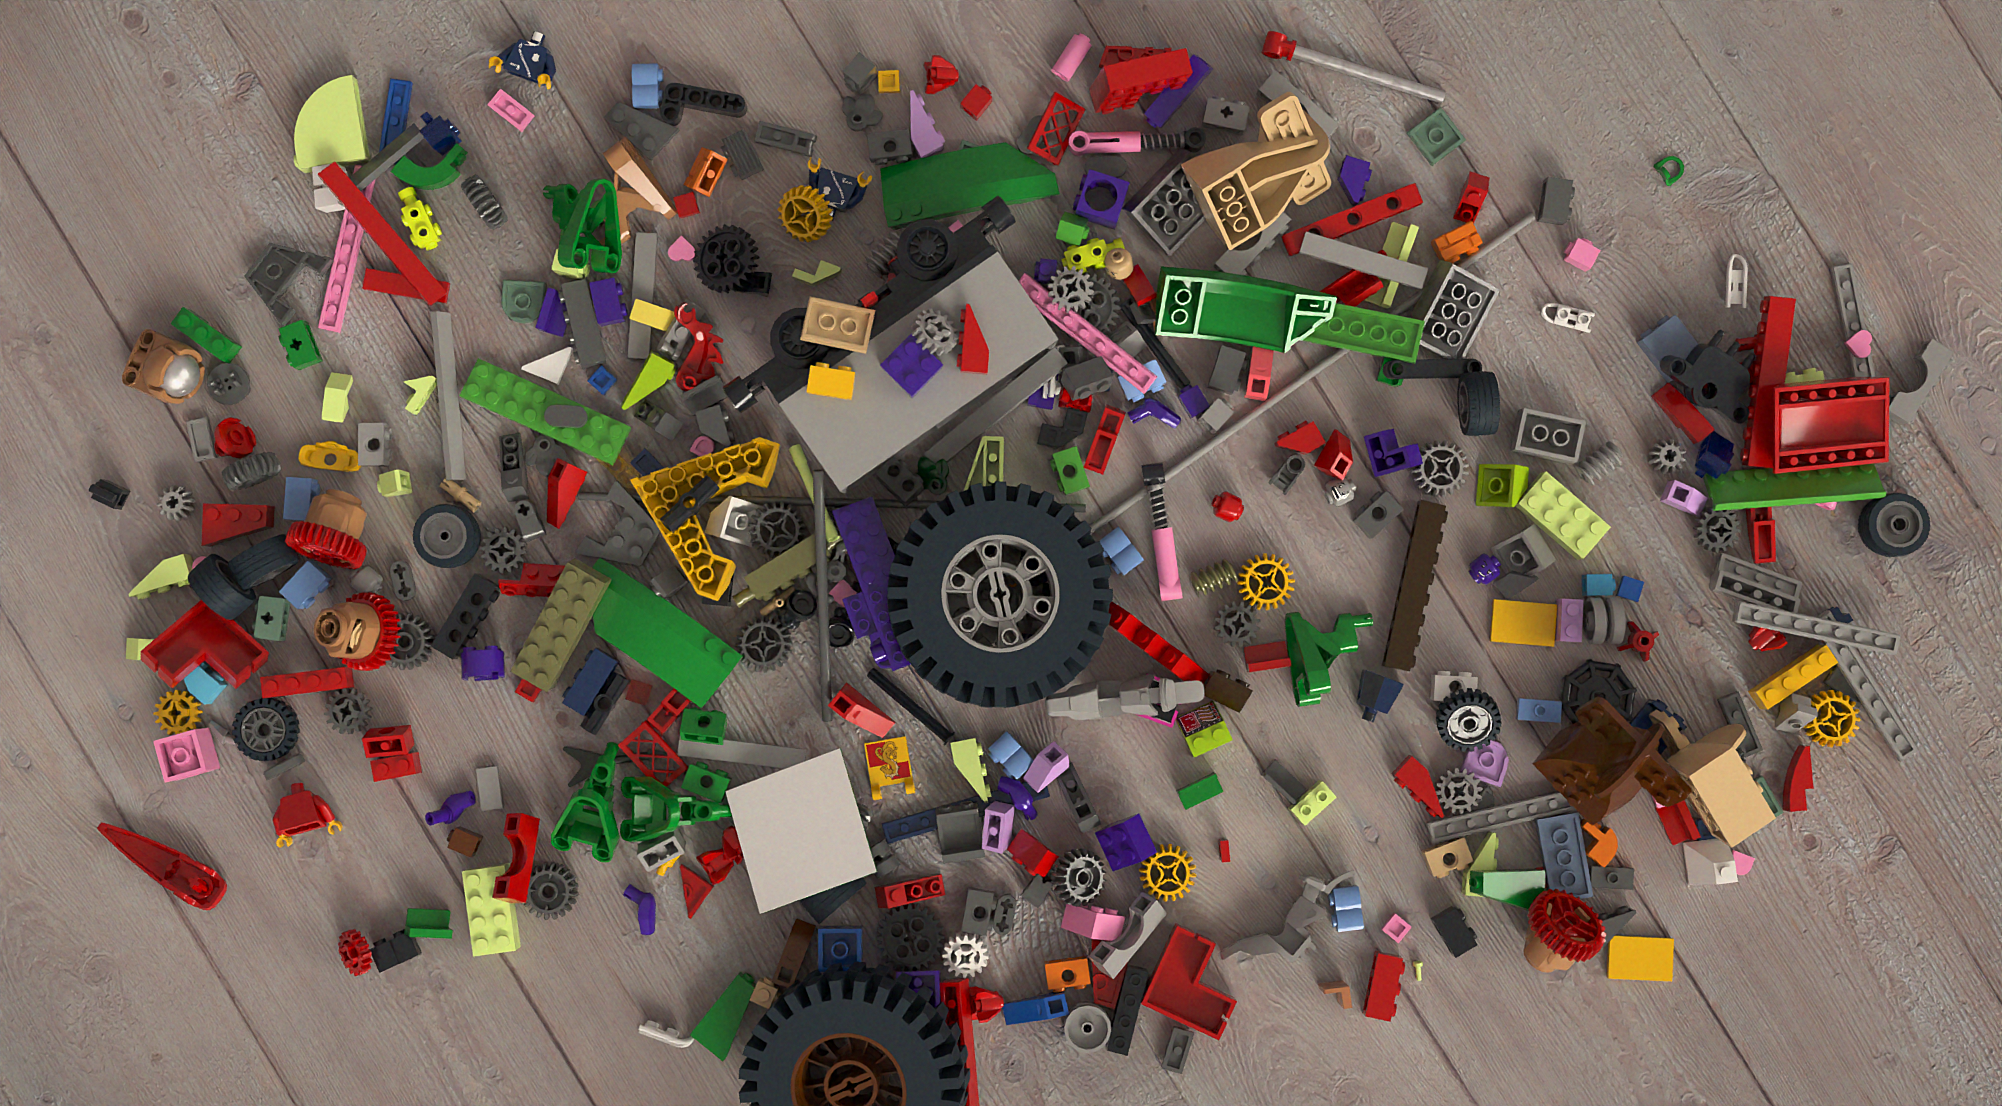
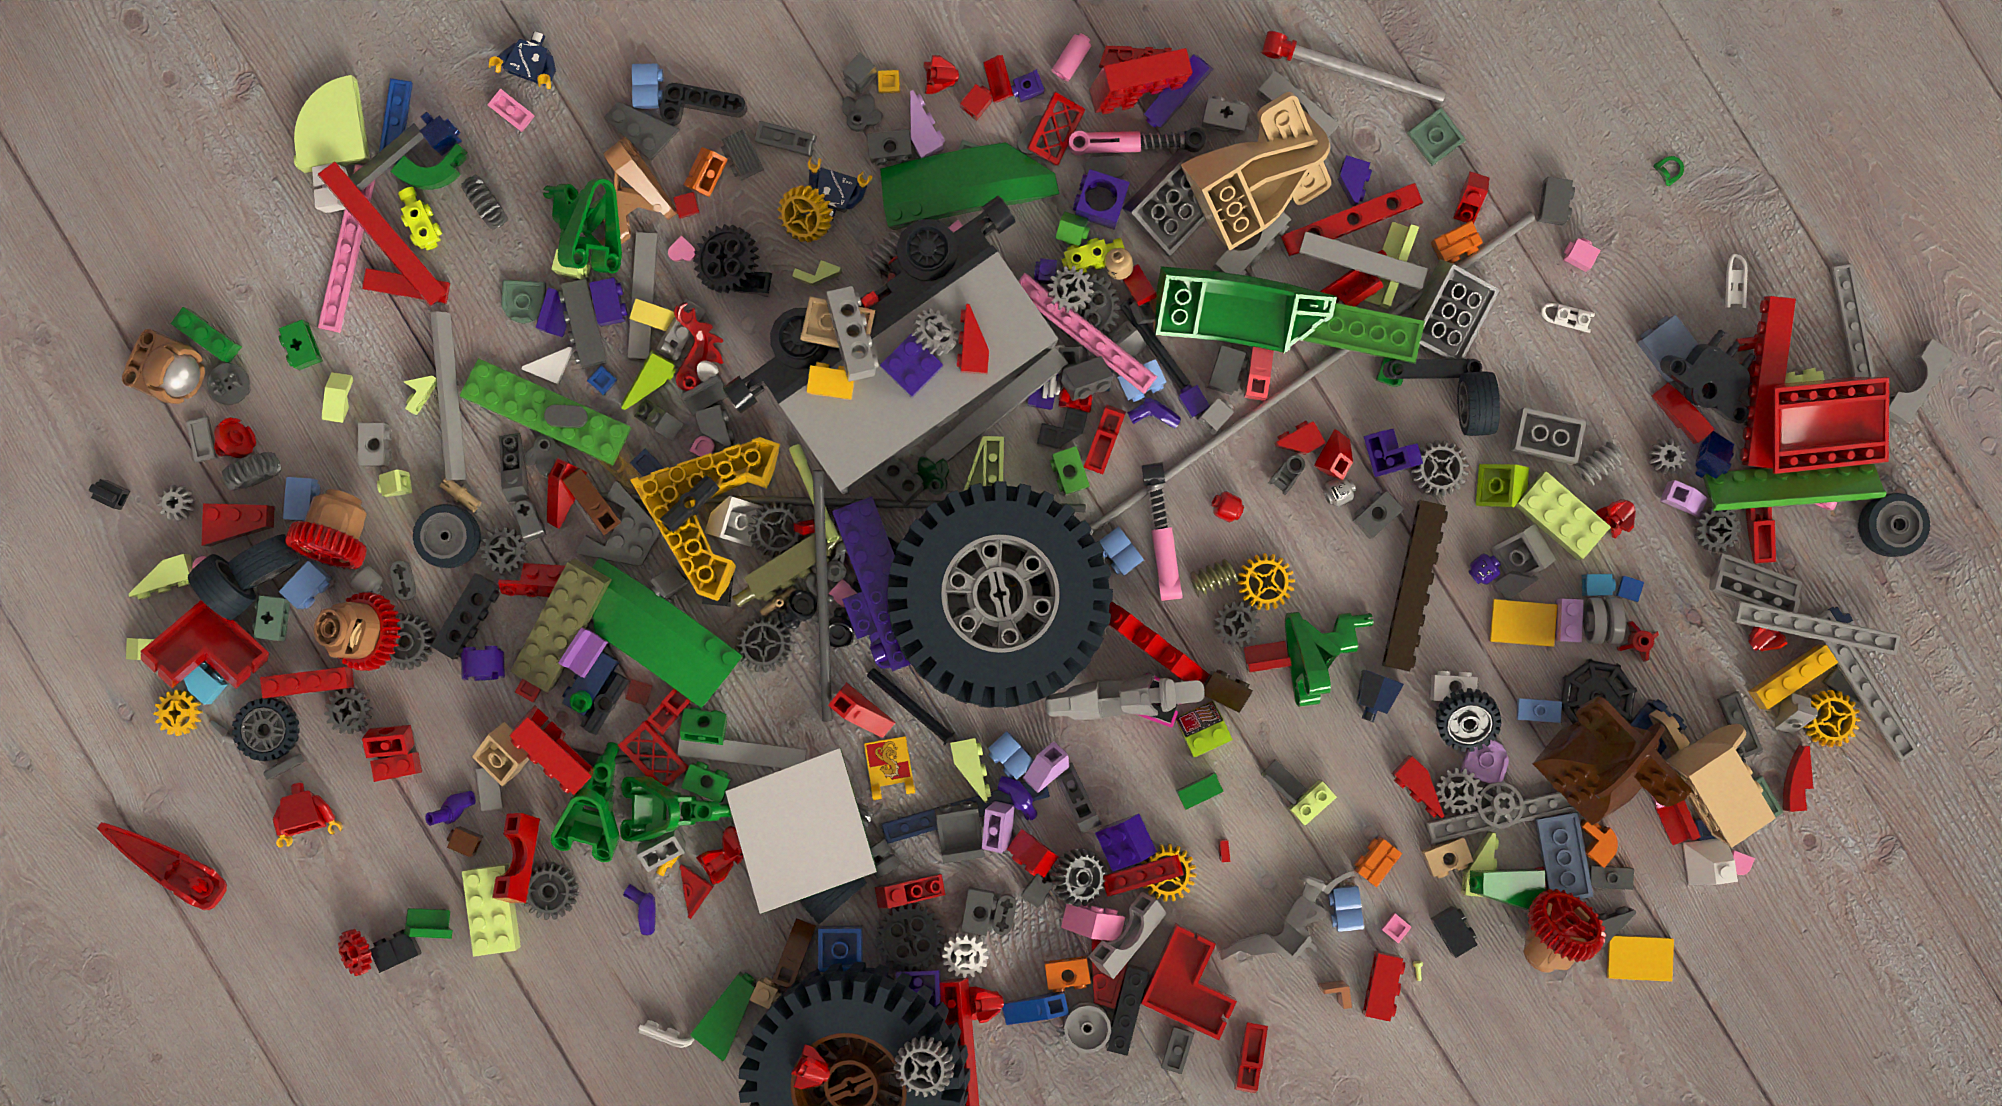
bright pink brick [153,728,220,783] -> none
dark grey wing [244,243,334,327] -> none
yellow piece [298,441,361,472] -> none
bright pink tile [1844,330,1872,358] -> none
none -> tan brick [472,722,529,787]
none -> red piece [509,705,595,795]
none -> medium lavender panel [558,628,608,678]
none -> reddish brown slope [562,468,621,535]
none -> green tile [570,690,592,713]
none -> white piece [697,361,719,382]
none -> red brick [791,1044,830,1089]
none -> red tile [793,519,815,535]
none -> light grey brick [826,286,878,382]
none -> light grey gear [894,1036,954,1098]
none -> red tile [983,55,1014,103]
none -> dark purple brick [1011,69,1044,102]
none -> red tile [1103,854,1184,897]
none -> red slope [1234,1022,1268,1093]
none -> orange brick [1354,836,1402,887]
none -> light grey wheel [1477,782,1524,829]
none -> red brick [1595,499,1636,539]

